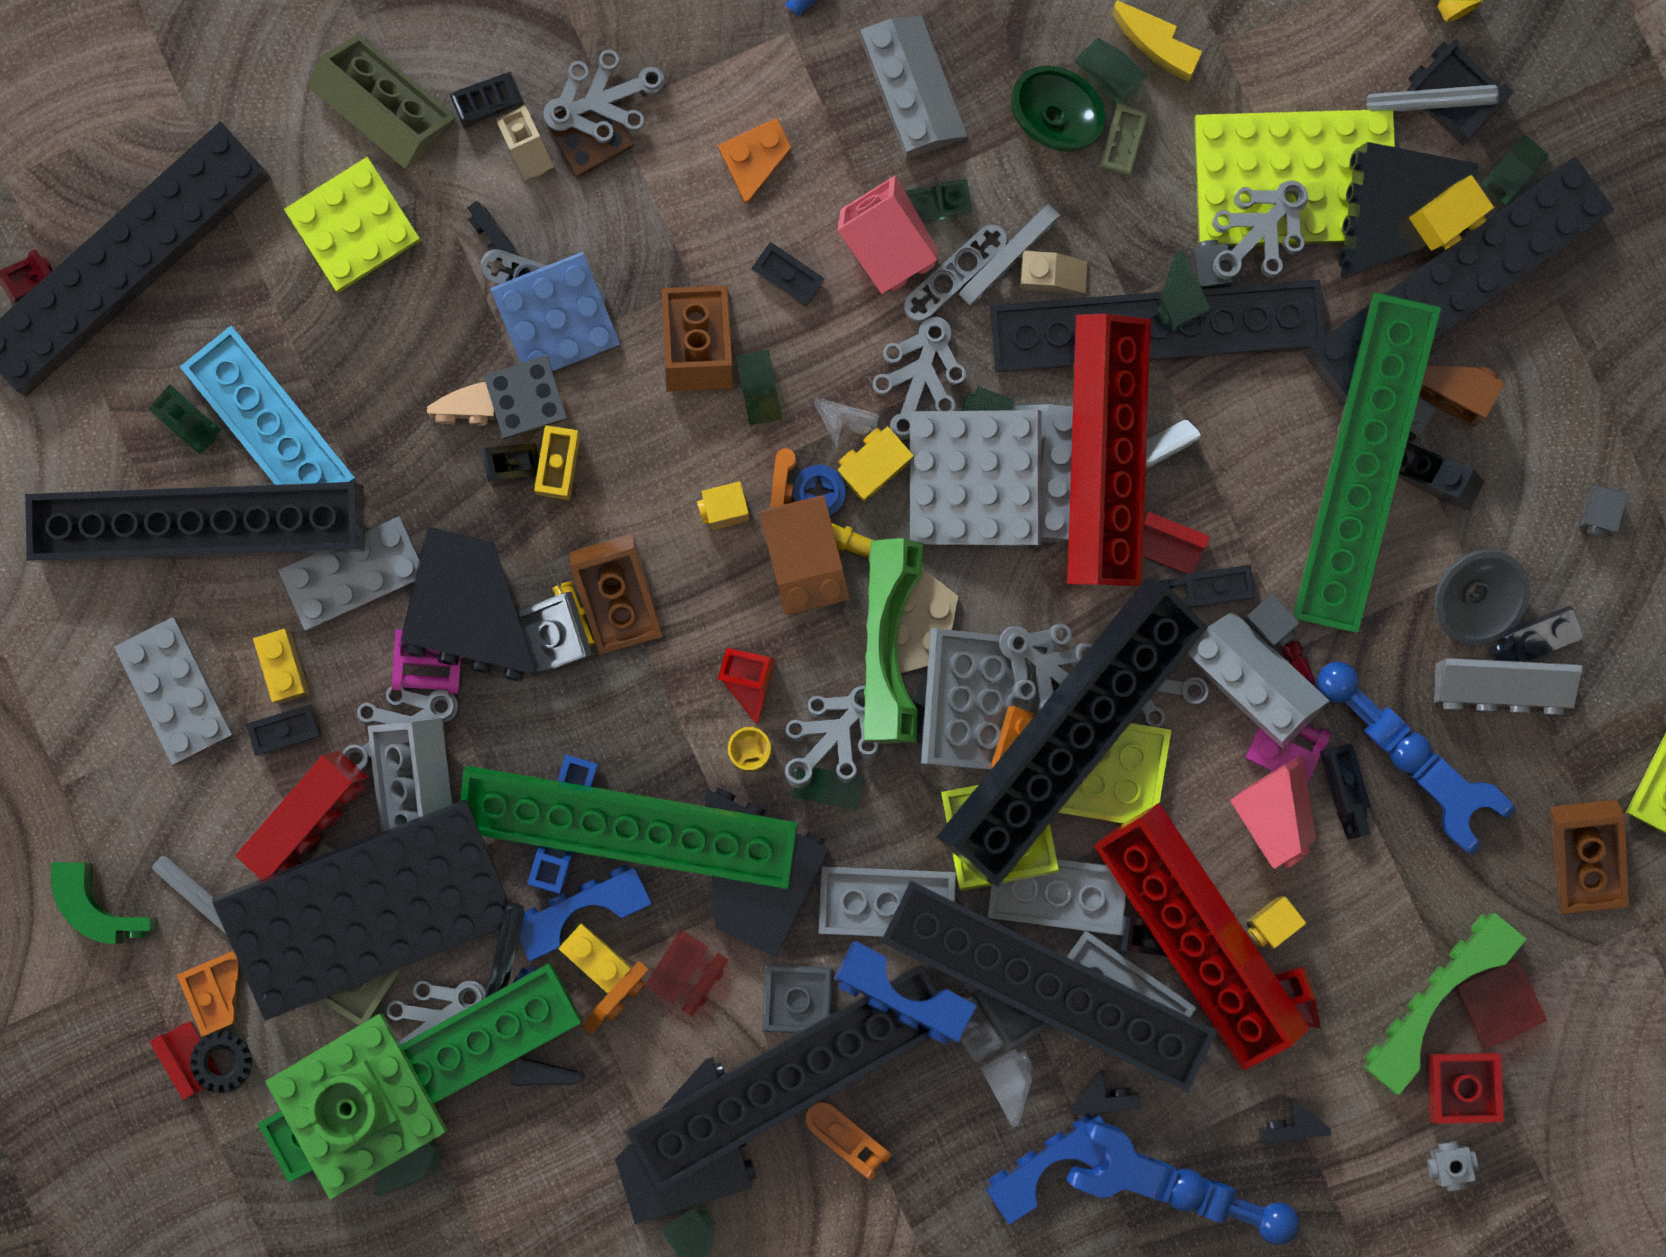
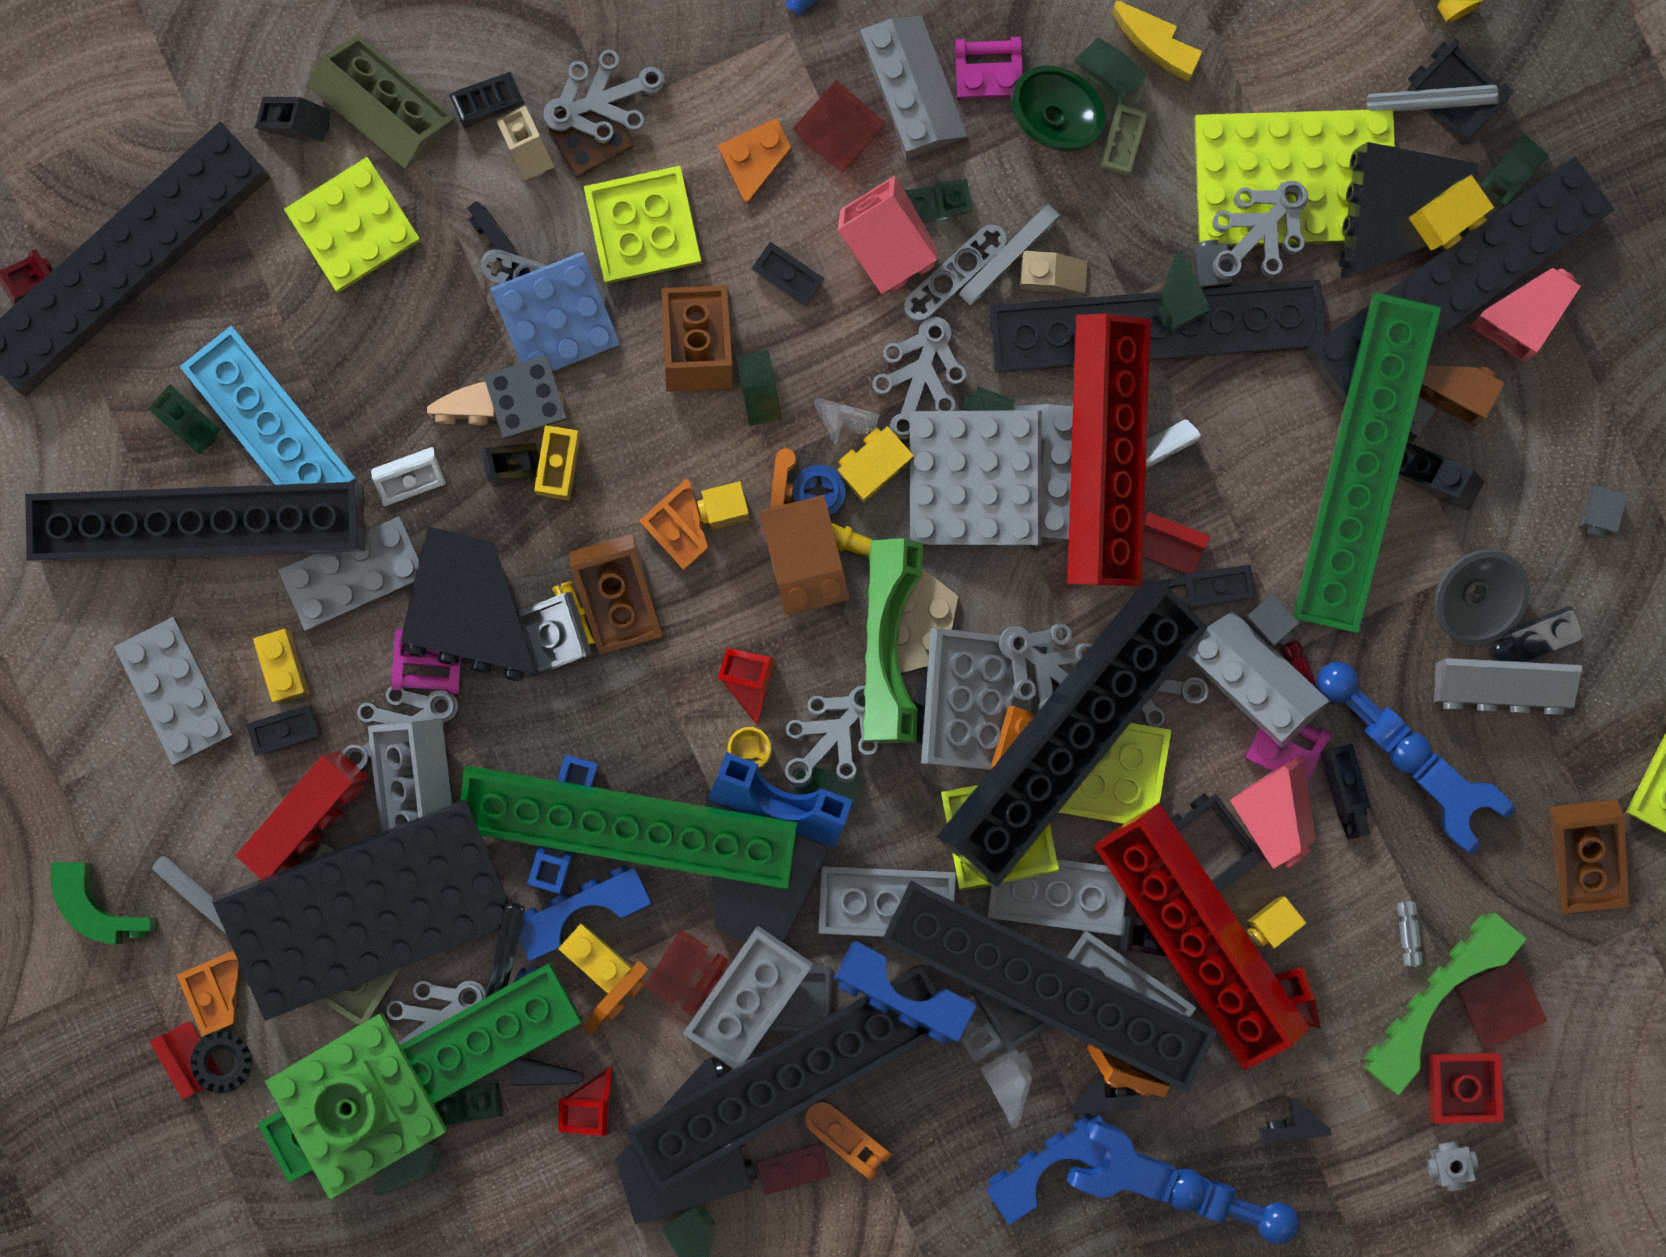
none -> black slope [254,97,331,142]
none -> white slope [371,448,446,507]
none -> clear green slope [433,1082,504,1125]
none -> red slope [558,1066,612,1136]
none -> neon yellow plate [584,166,702,284]
none -> orange wing [639,478,708,571]
none -> light grey plate [683,926,813,1069]
none -> blue arch [708,752,853,848]
none -> dark red plate [756,1143,831,1195]
none -> clear red plate [793,80,886,174]
none -> dark pink plate [955,37,1022,100]
none -> orange wing [1087,1044,1170,1098]
none -> black window [1170,793,1265,893]
none -> light grey axle [1397,901,1423,967]
none -> coral slope [1470,268,1581,363]

